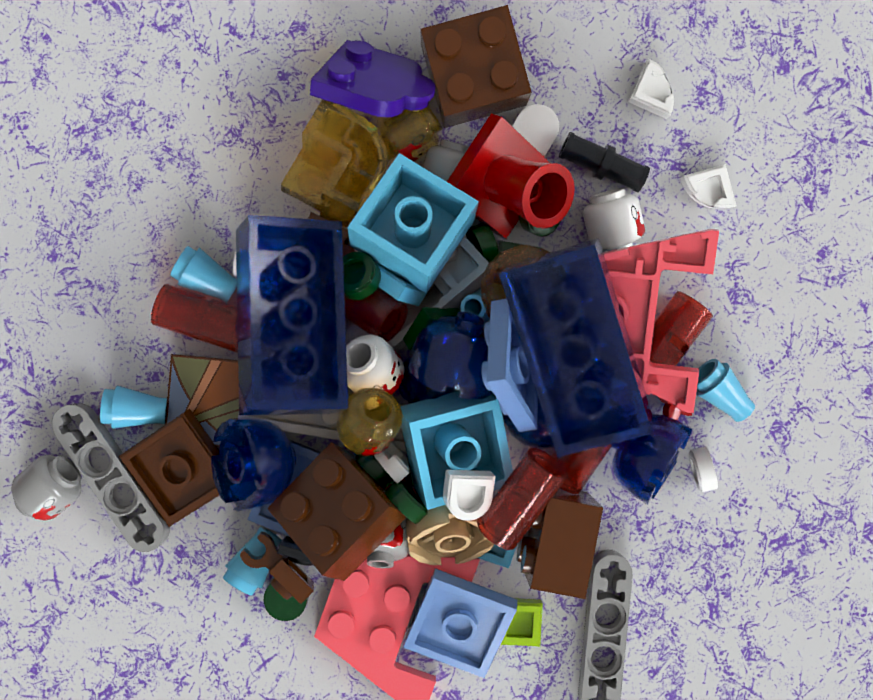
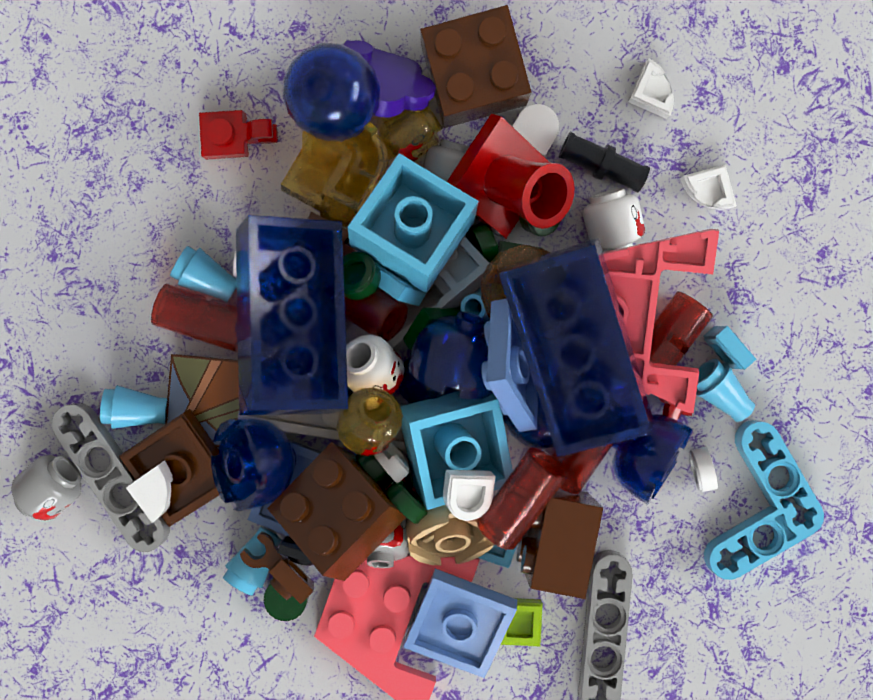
none -> white tile [126,460,173,523]
none -> red plate [199,110,278,160]
none -> clear blue cylinder [282,43,380,141]
none -> medium azure tile [703,326,757,370]
none -> medium azure beam [704,420,824,580]

